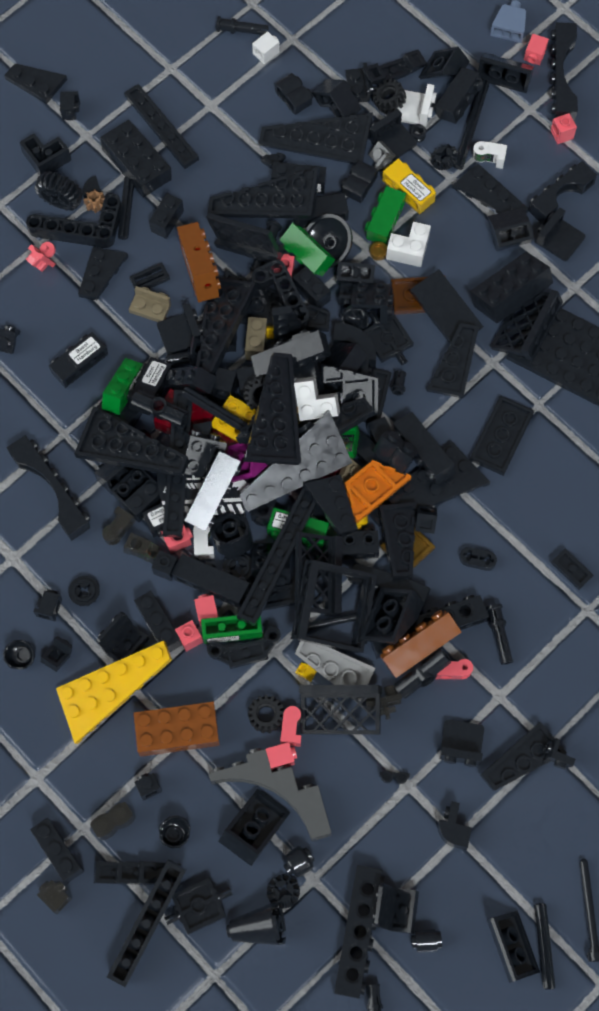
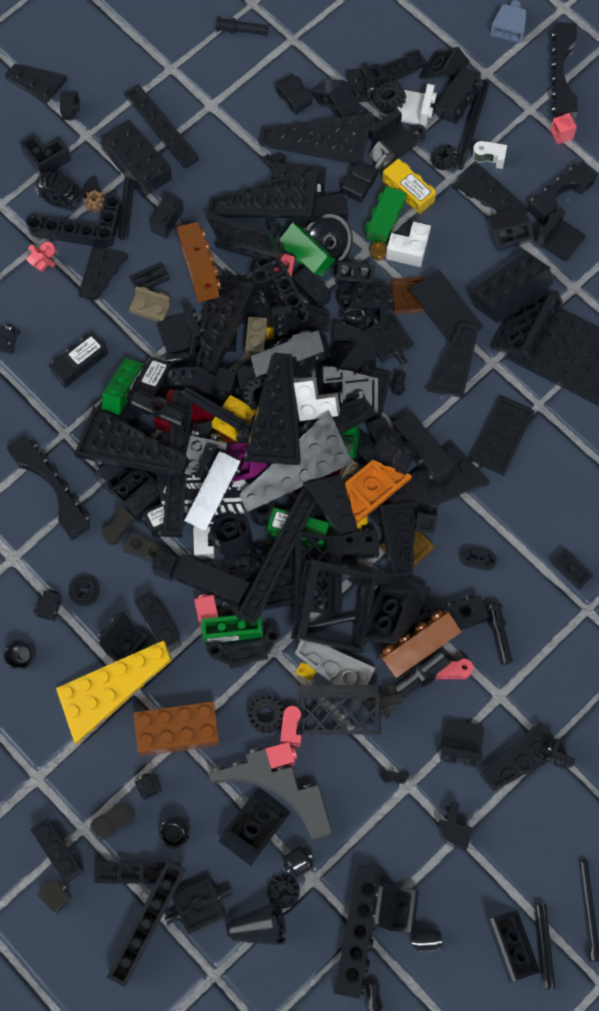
black bracket [40,636,73,672] -> none
coral brick [162,526,193,554] -> none
coral brick [175,620,203,652] -> none
white brick [252,31,280,64] -> none
black slope [478,53,534,93] -> none
coral brick [524,34,549,65] -> none

